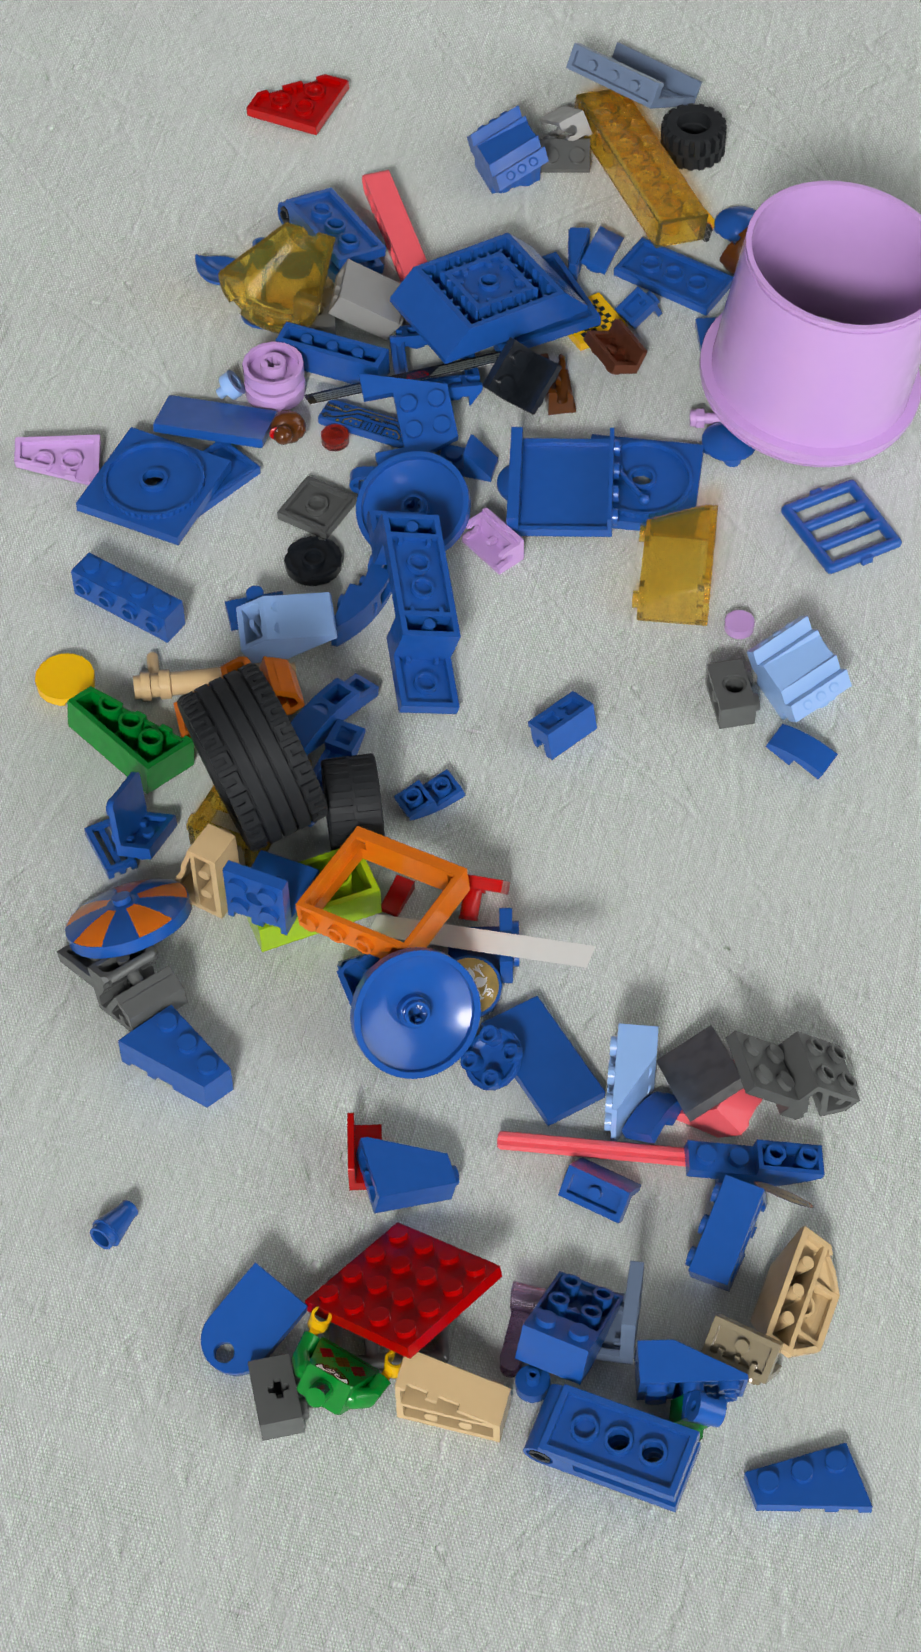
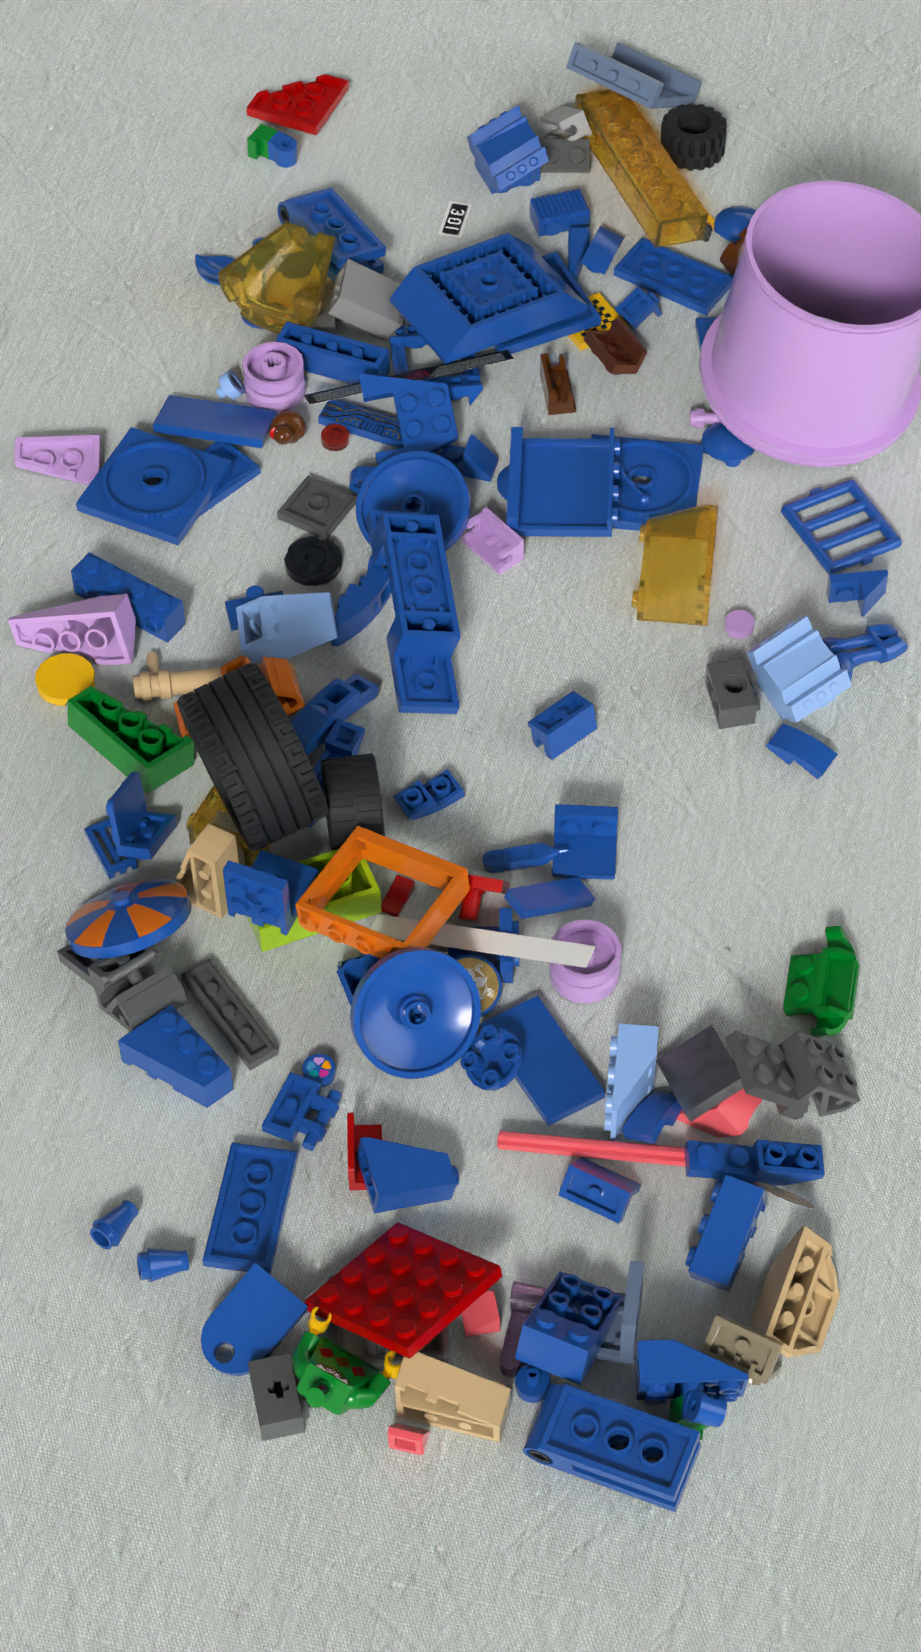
coral beam [362,170,427,283] -> none
black bracket [482,337,562,415] -> none
blue wing [744,1443,873,1513] -> none
none -> lavender wedge [8,594,136,666]
none -> blue cone [137,1248,189,1282]
none -> dark grey tile [181,959,278,1070]
none -> blue tile [202,1142,298,1275]
none -> leg [247,124,297,168]
none -> blue plate [262,1072,342,1151]
none -> blue tile [302,1054,336,1088]
none -> coral slope [388,1423,429,1455]
none -> sticker [438,201,472,238]
none -> coral slope [461,1290,500,1337]
none -> blue piece [482,843,569,873]
none -> blue tile [504,877,595,919]
none -> blue brick [530,188,590,237]
none -> lavender wheel [549,919,622,1004]
none -> blue bracket [552,804,618,880]
none -> green plate [783,926,860,1038]
none -> blue piece [822,624,908,682]
none -> blue slope [826,569,888,617]

